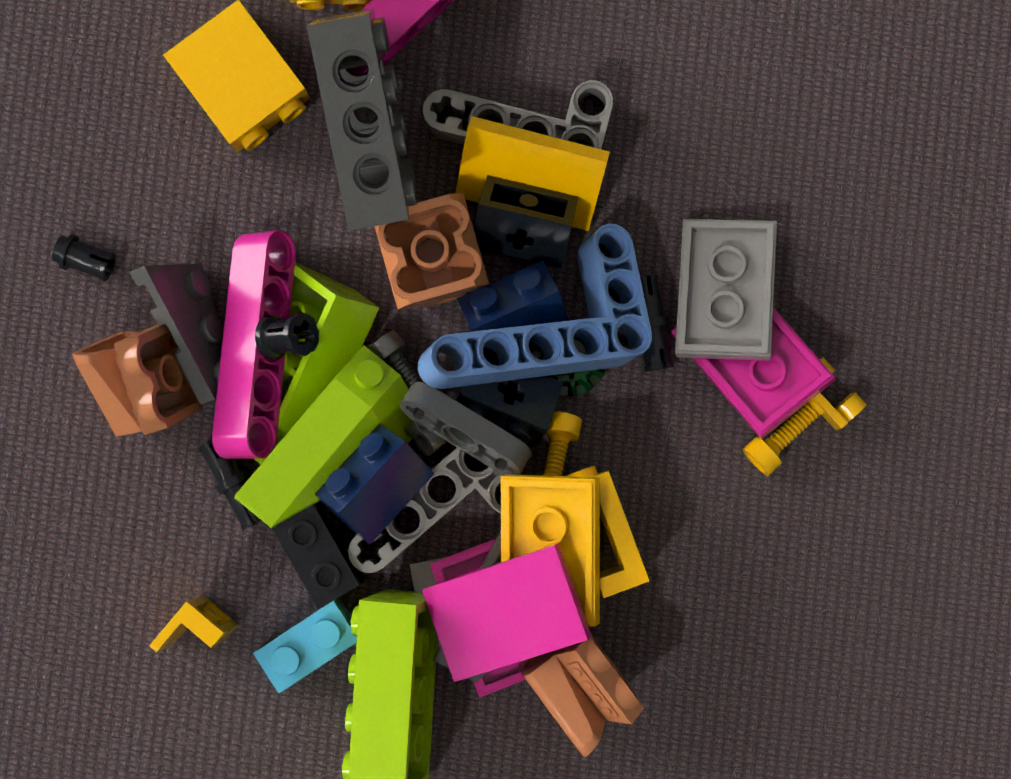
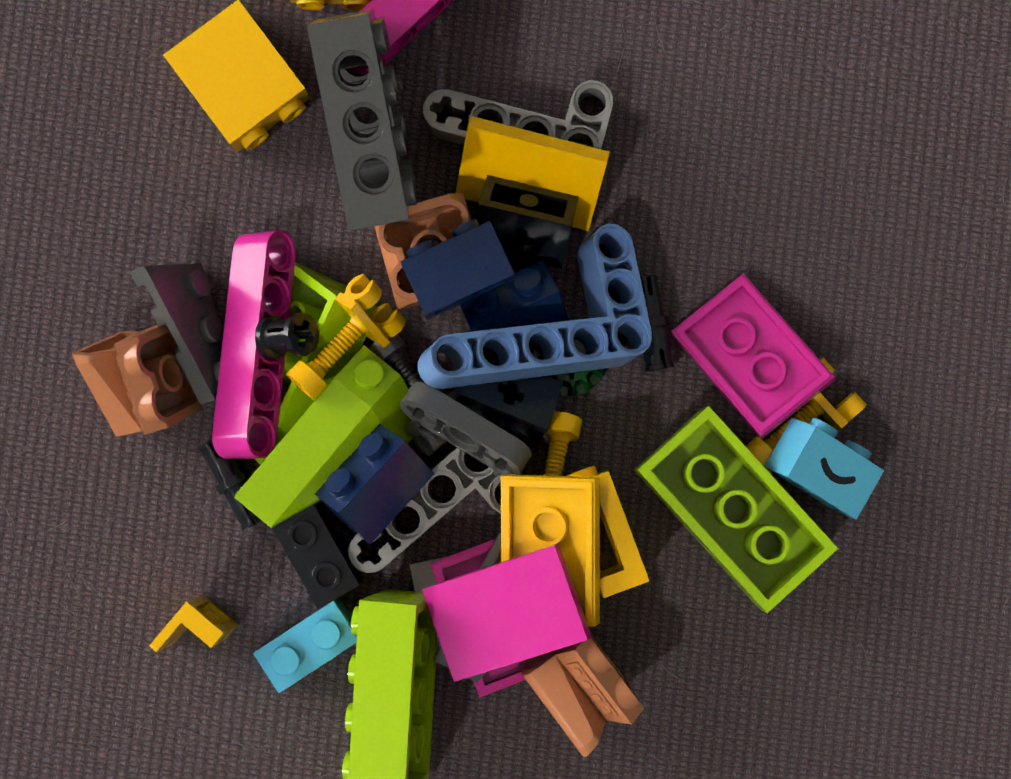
black pin [52,234,116,281] -> none
light grey tile [675,219,777,361] -> none
none -> yellow bar [286,274,406,400]
none -> dark blue brick [401,219,515,320]
none -> lime brick [634,406,838,614]
none -> medium azure brick [764,418,884,520]

